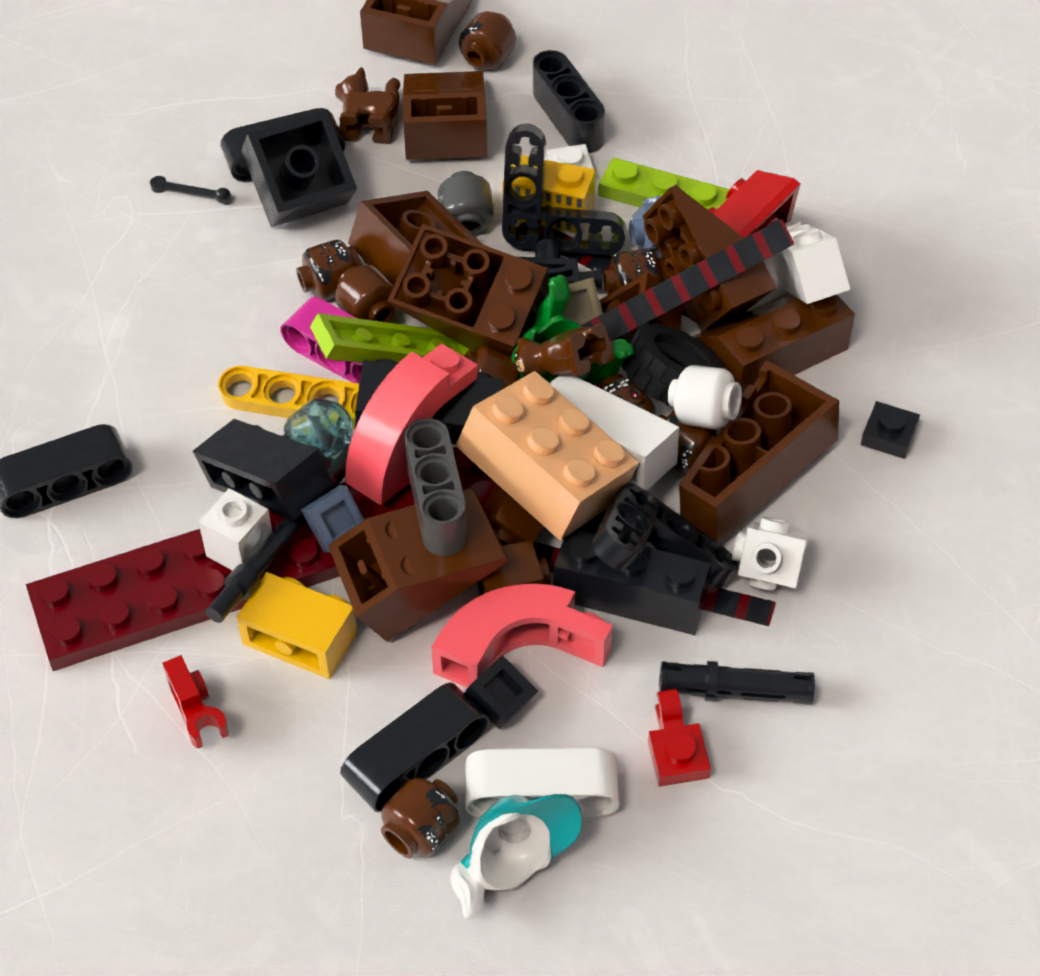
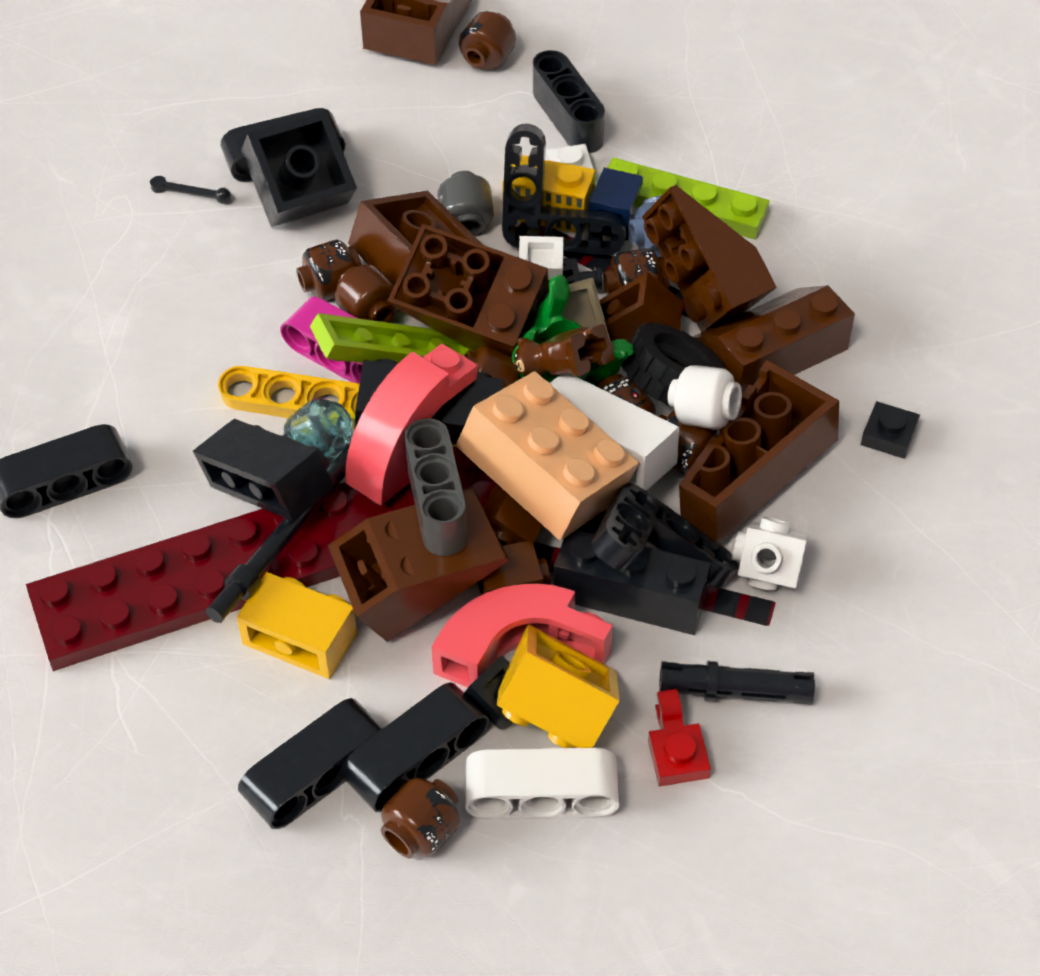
red plate [162,655,229,749] -> none
white brick [198,488,272,571] -> none
sand blue tile [301,485,365,553] -> none
reddish brown animal [335,67,401,144] -> none
reddish brown slope [403,71,487,160] -> none
white hair [451,794,582,919] -> none
black sticker [581,219,794,341] -> none
red slope [708,170,801,238] -> none
white brick [771,220,851,304] -> none
none -> black beam [238,698,383,829]
none -> yellow slope [497,624,620,748]
none -> white plate [519,236,563,281]
none -> dark blue panel [588,167,643,241]

